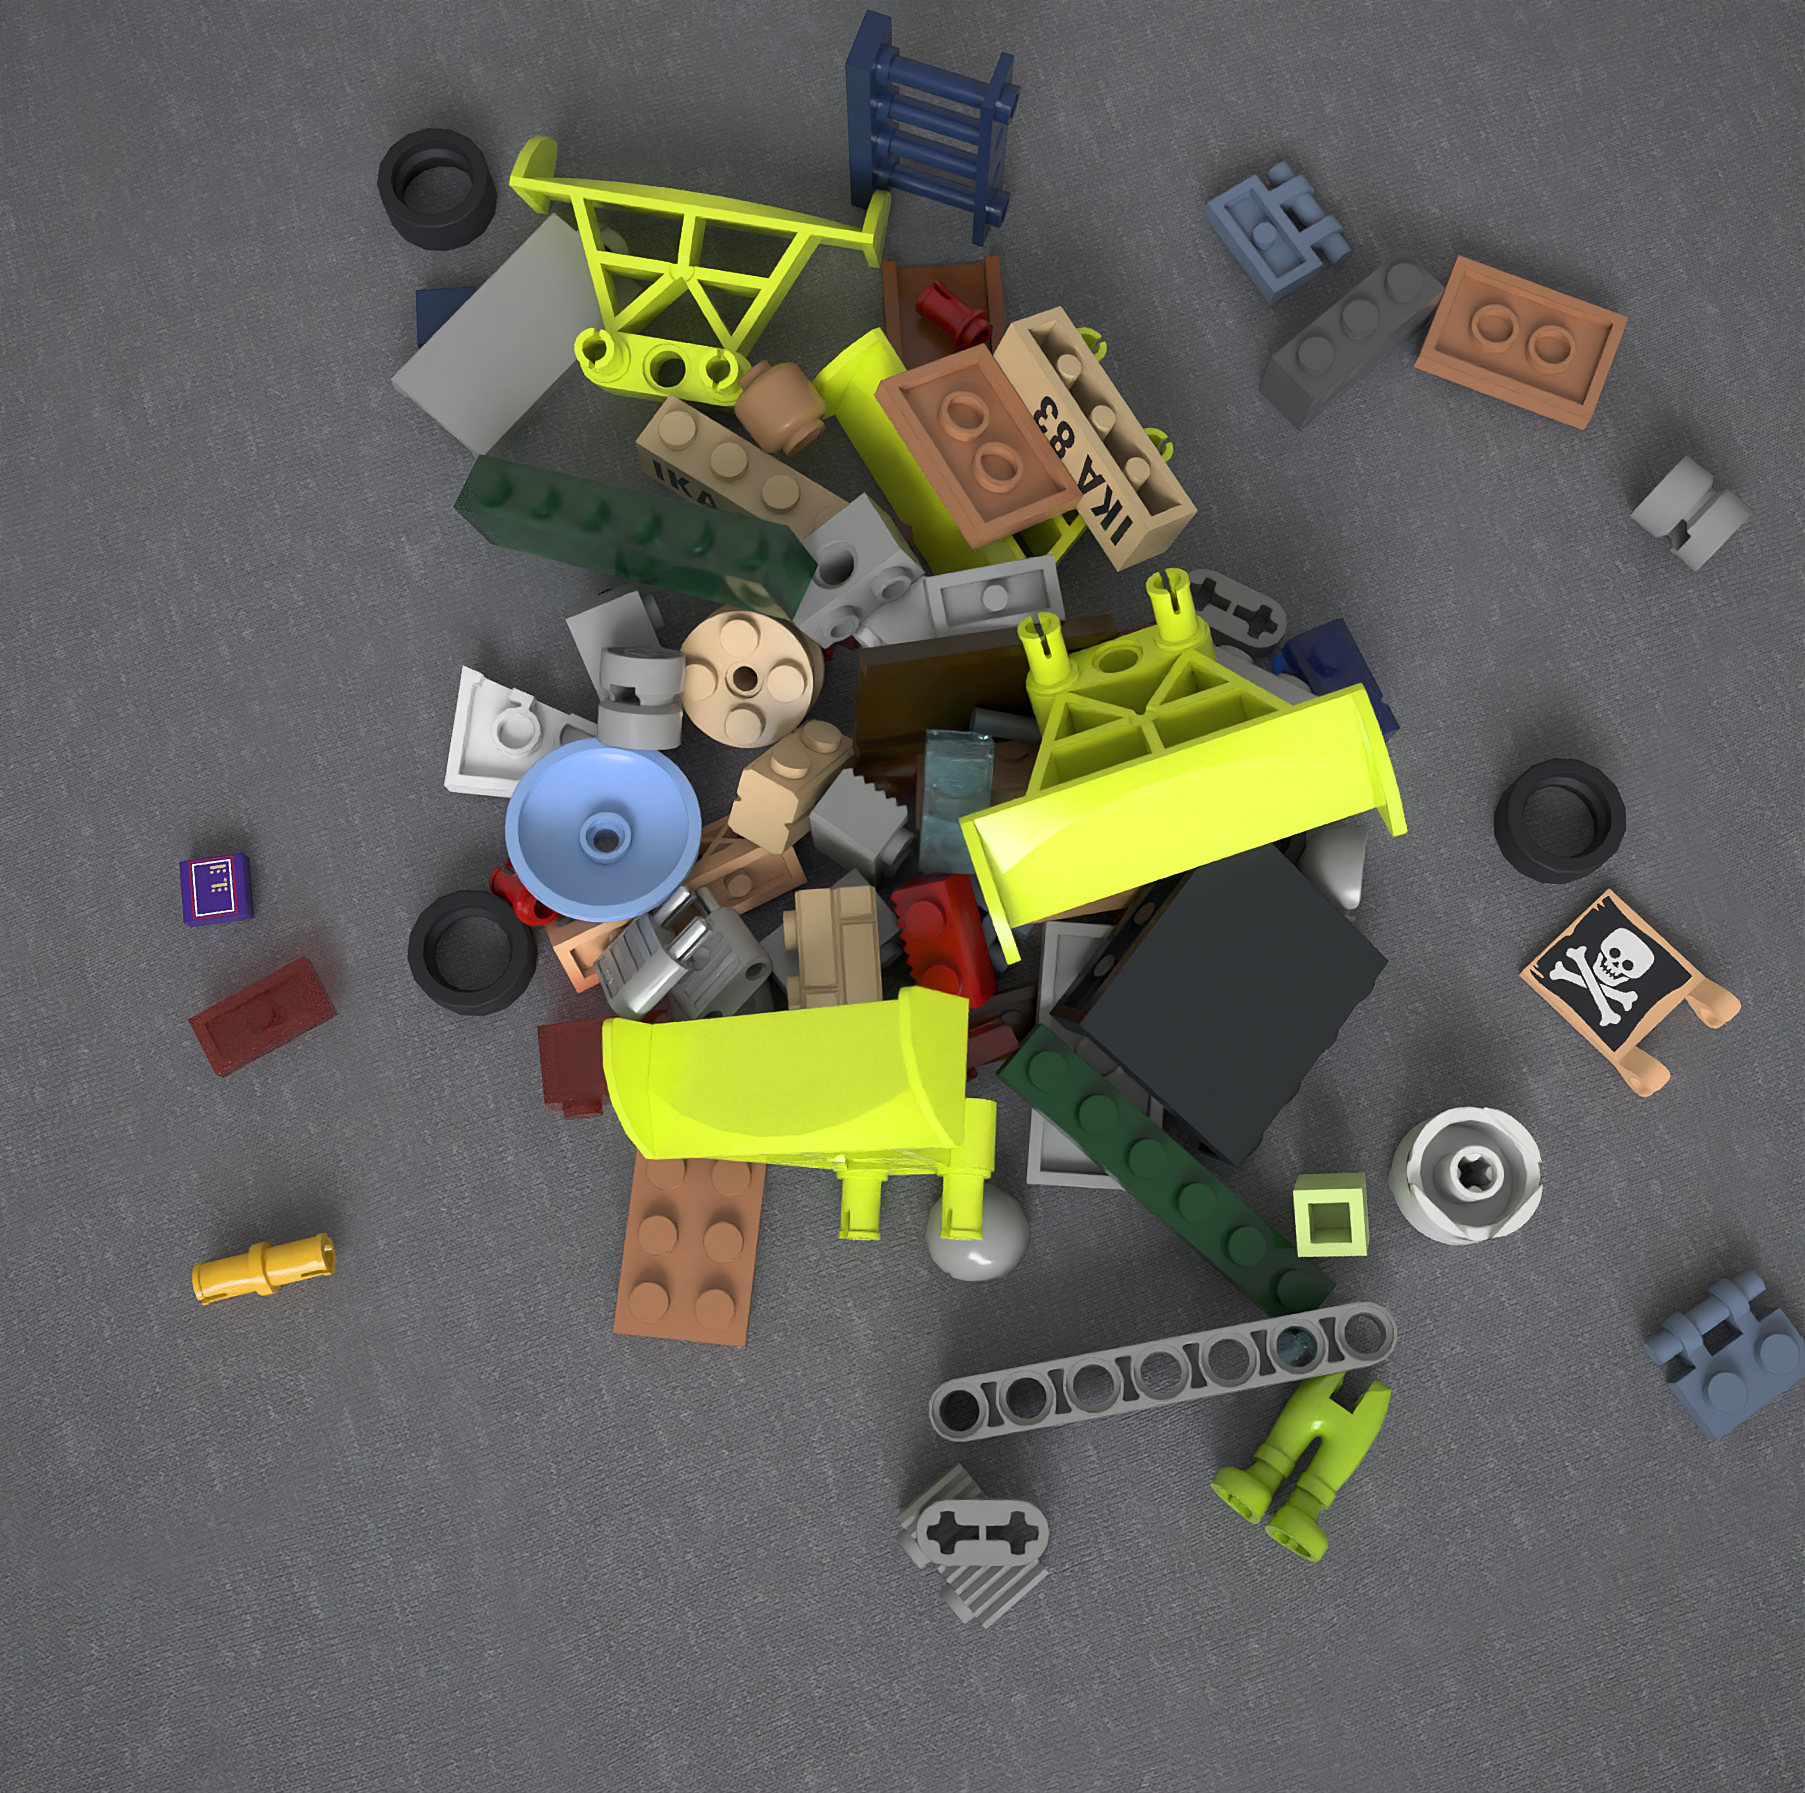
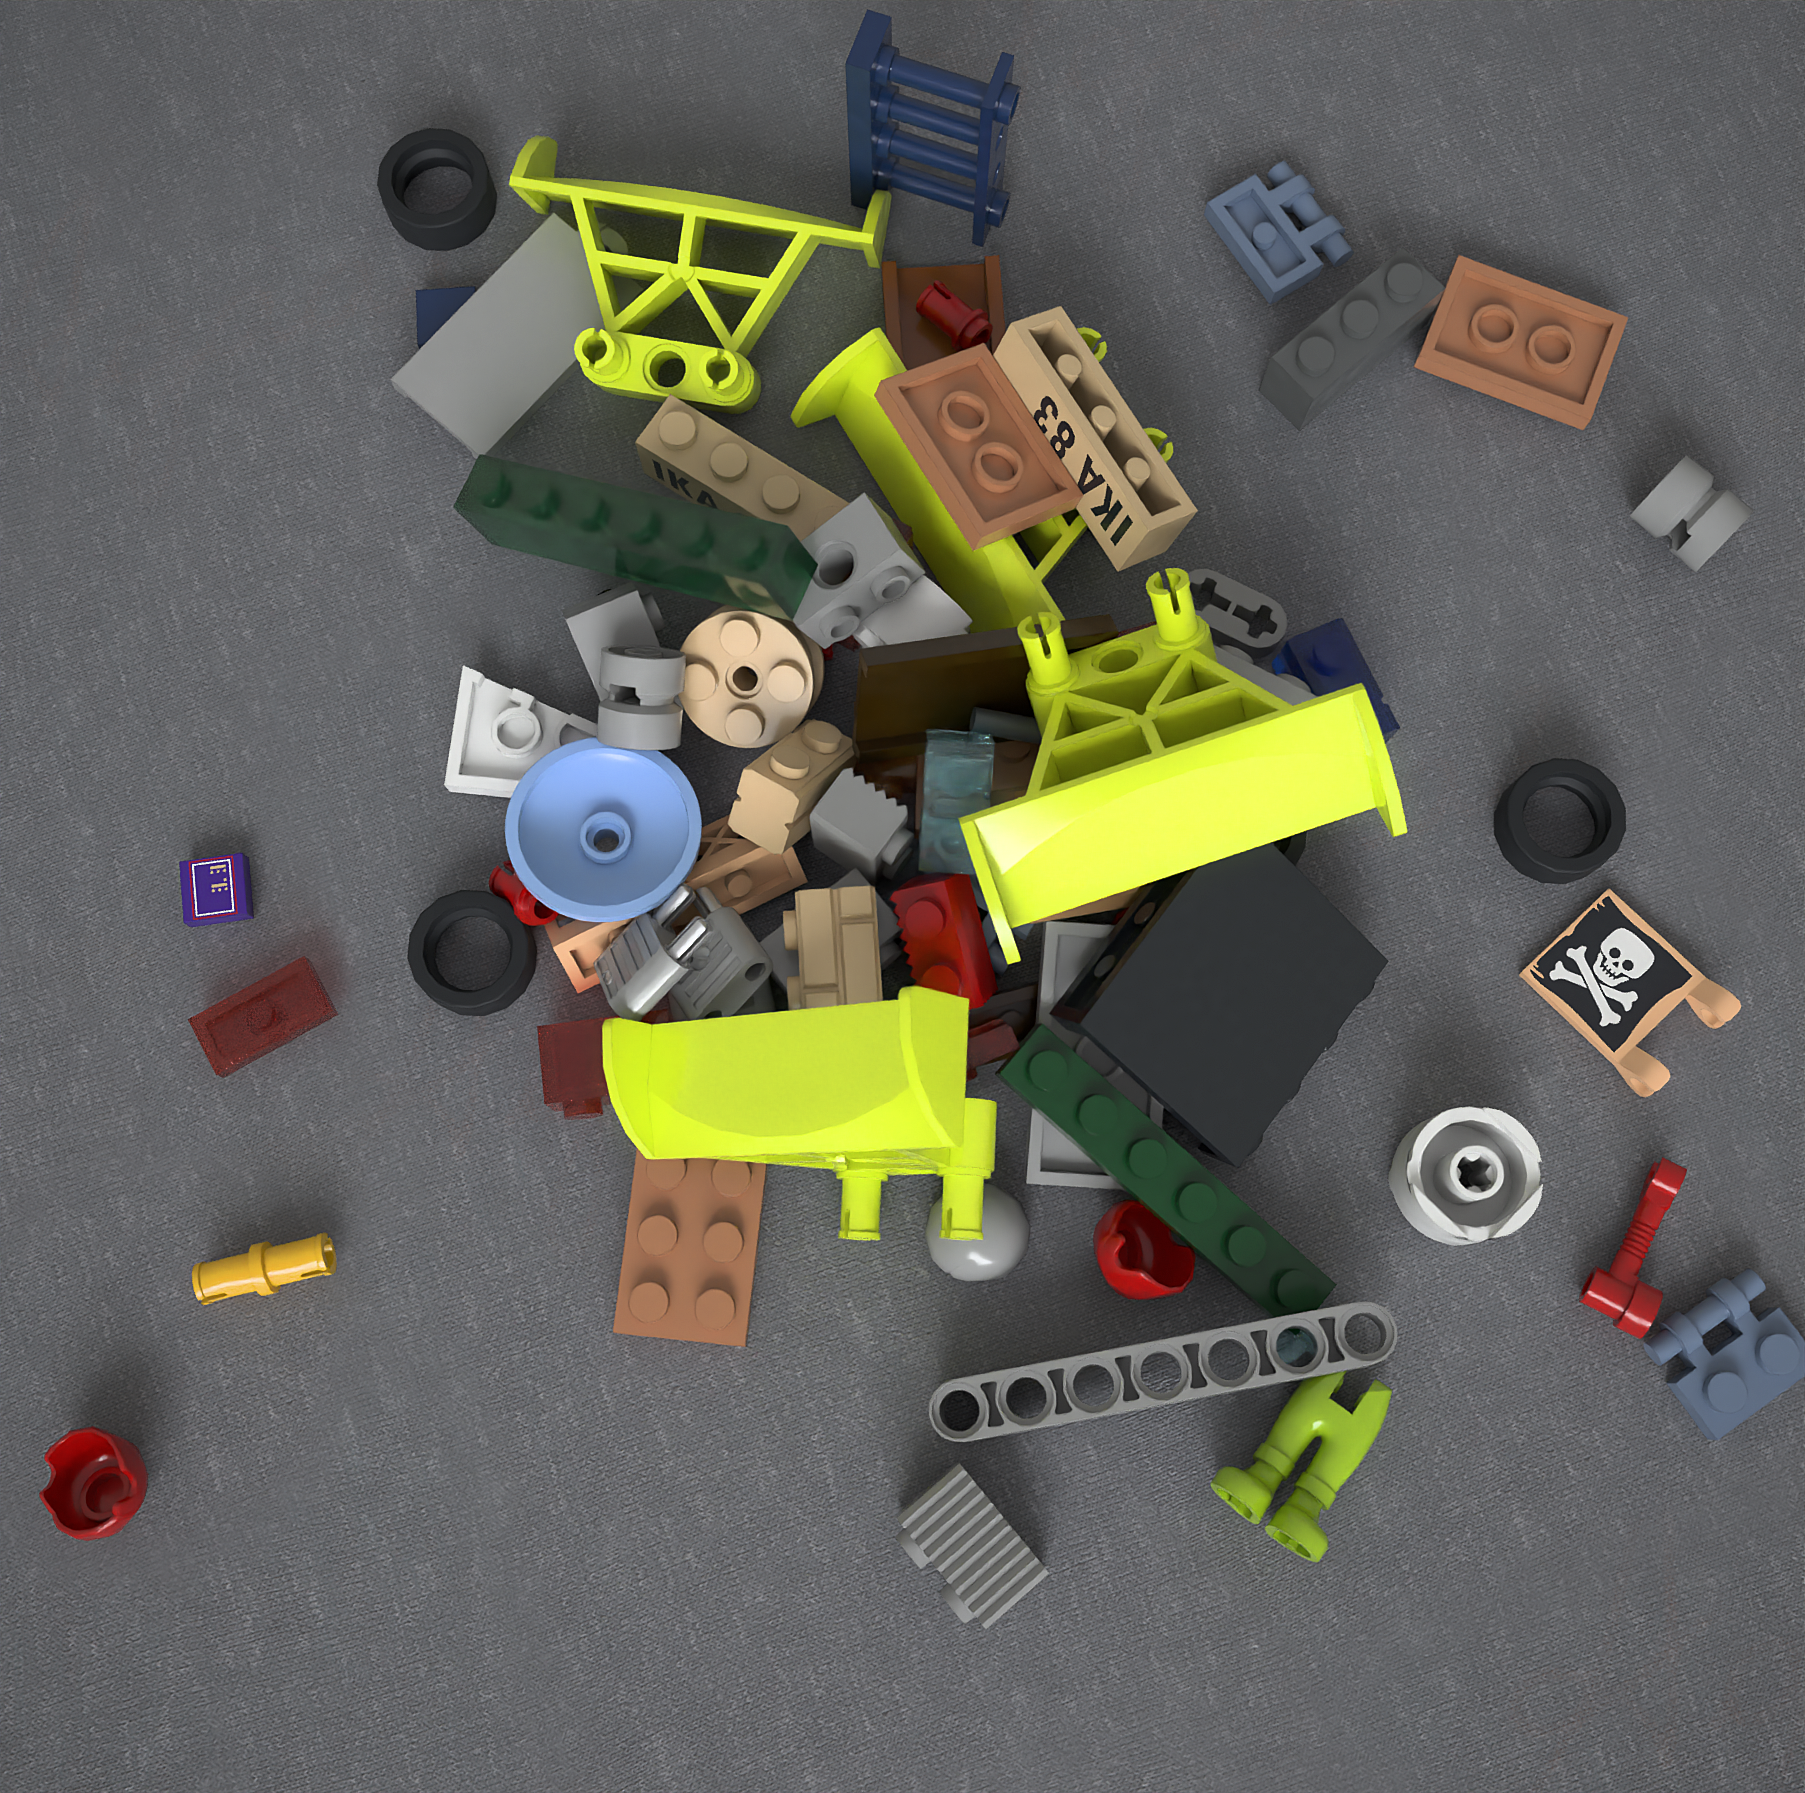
medium nougat head [734,360,827,457] -> none
light grey beam [916,1498,1049,1566] -> none
light grey plate [923,554,1066,638] -> none
yellowish green brick [1293,1172,1370,1257] -> none
light grey hair [1299,826,1370,923] -> none
none -> red hair [39,1426,148,1541]
none -> red hair [1093,1199,1196,1300]
none -> red brick [1579,1157,1687,1339]

